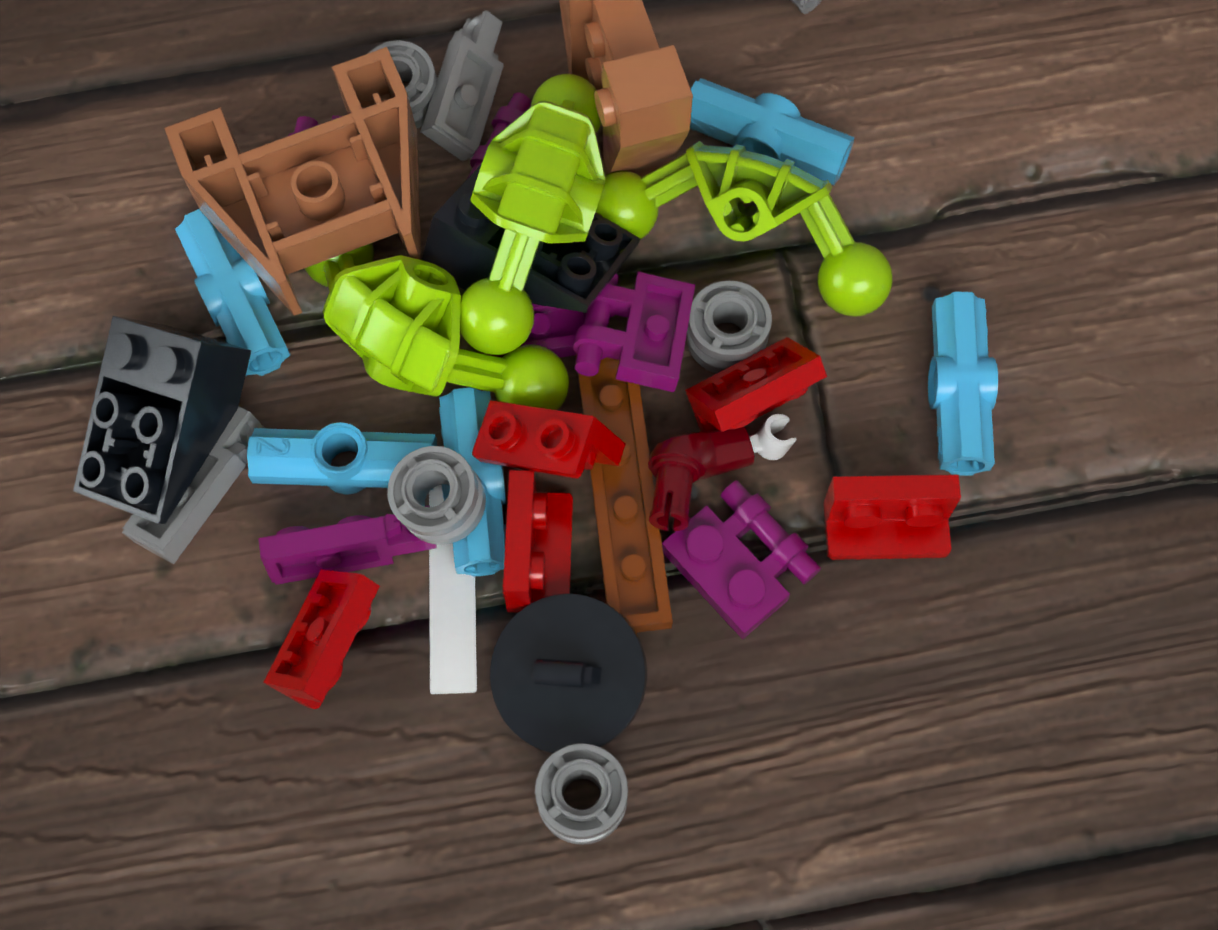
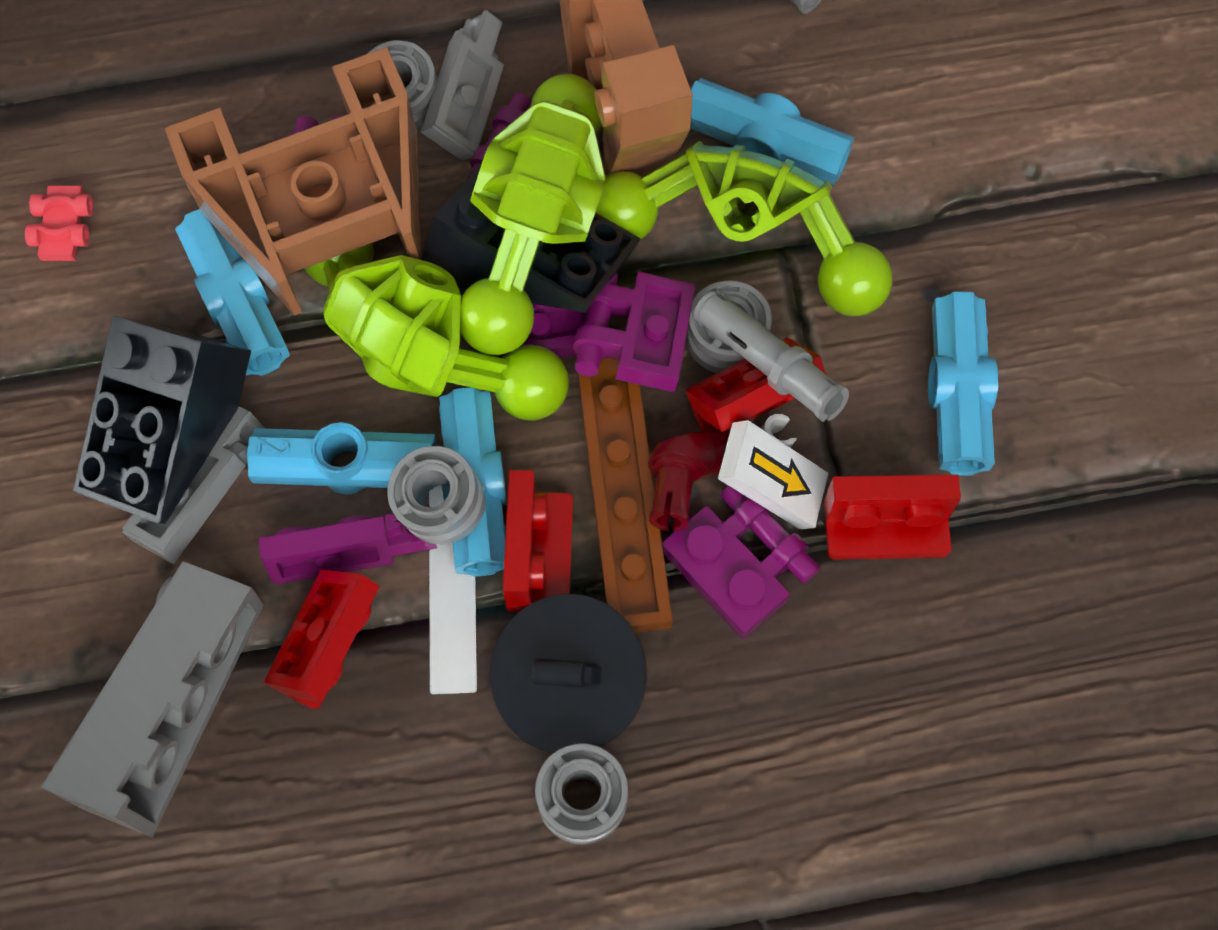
red bracket [472,400,626,478] -> none
none -> coral piece [25,186,94,261]
none -> light grey wedge [41,561,264,838]
none -> light grey pin [694,290,849,422]
none -> white tile [718,420,828,529]

